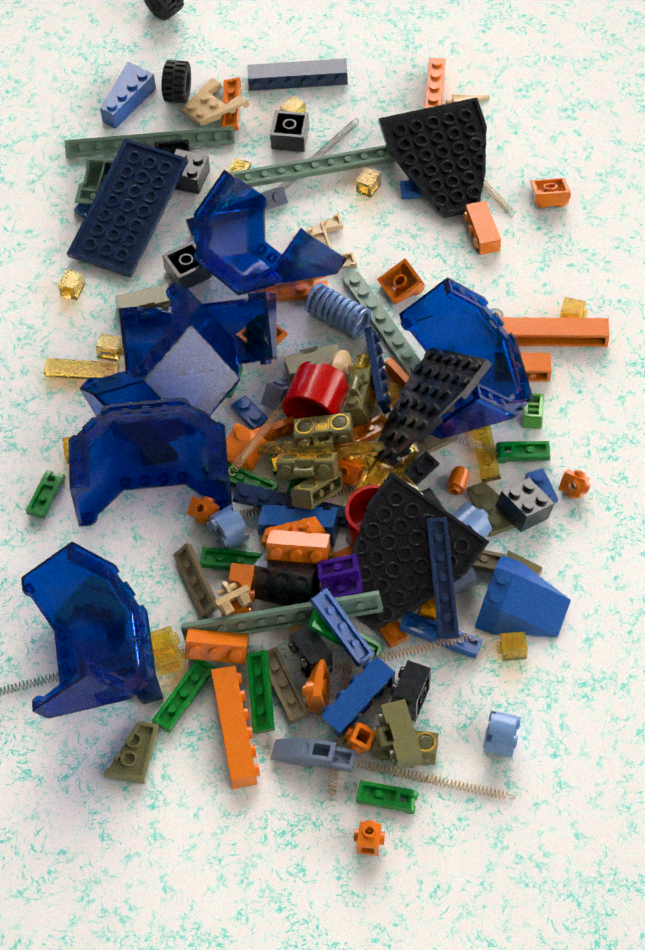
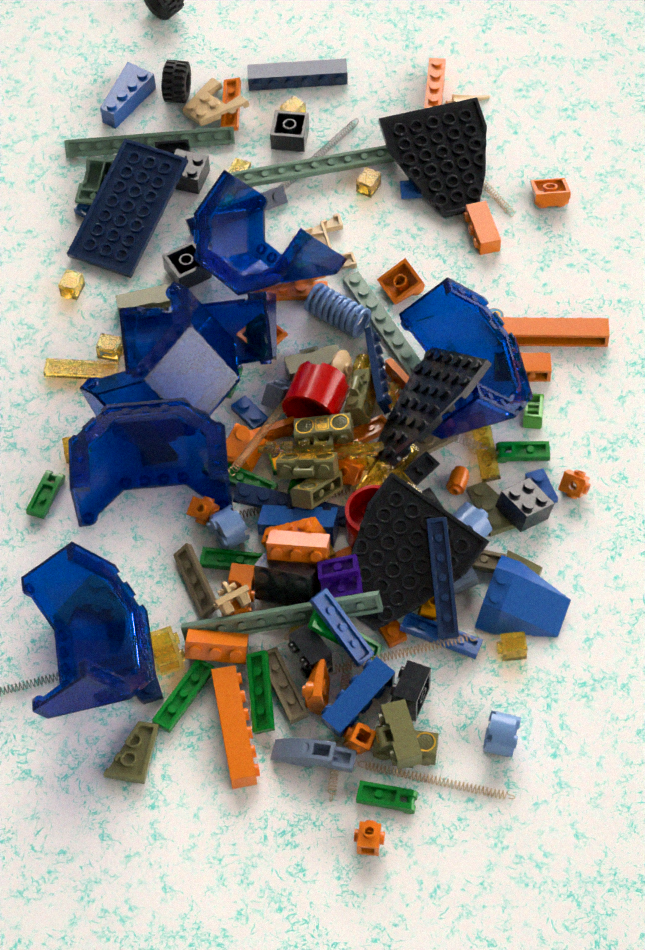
clear yellow brick [560,297,588,318] -> none

